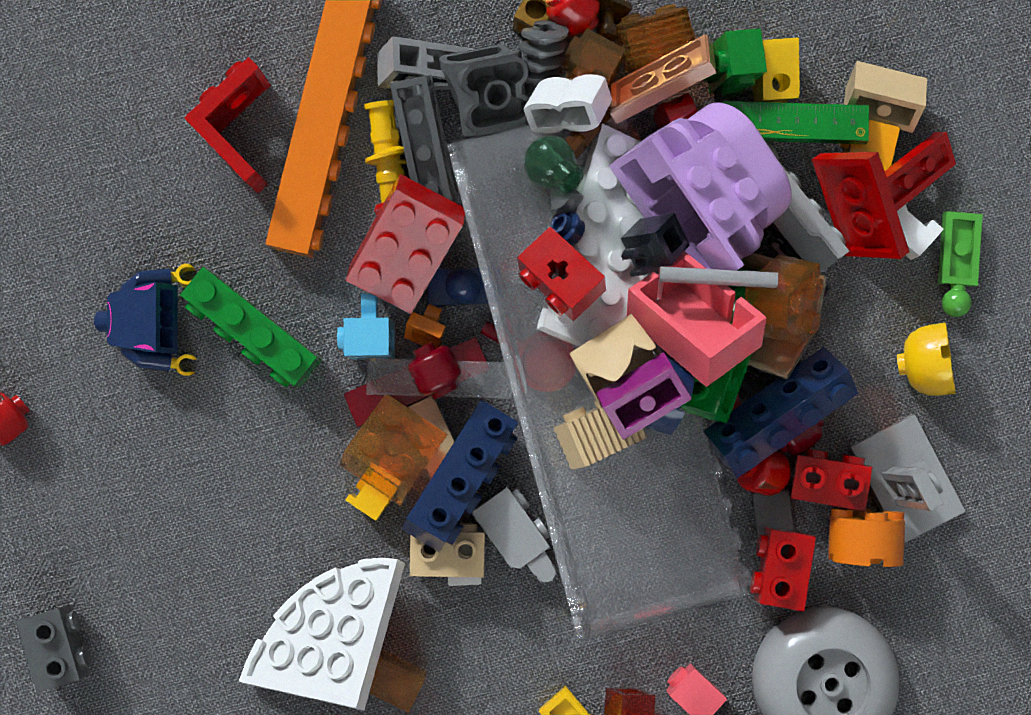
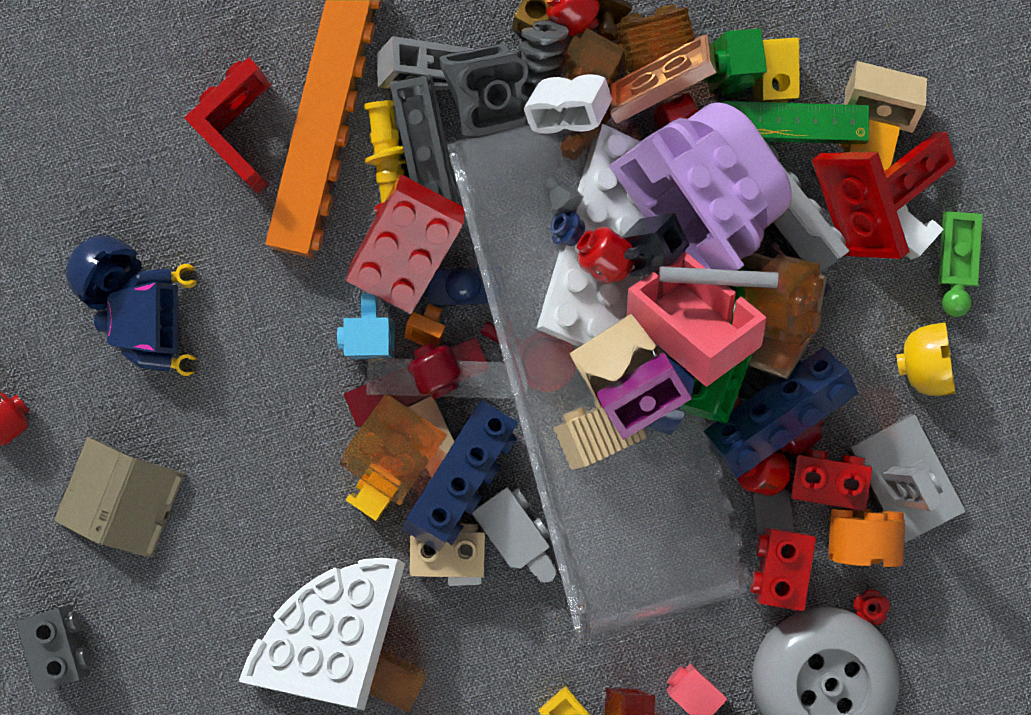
green brick [180,267,323,388] -> none
red brick [517,227,606,322] -> none
clear green piece [524,136,584,193] -> none
none -> dark tan piece [54,436,185,558]
none -> dark blue cylinder [65,235,142,310]
none -> red head [577,227,634,284]
none -> red plate [853,589,890,625]

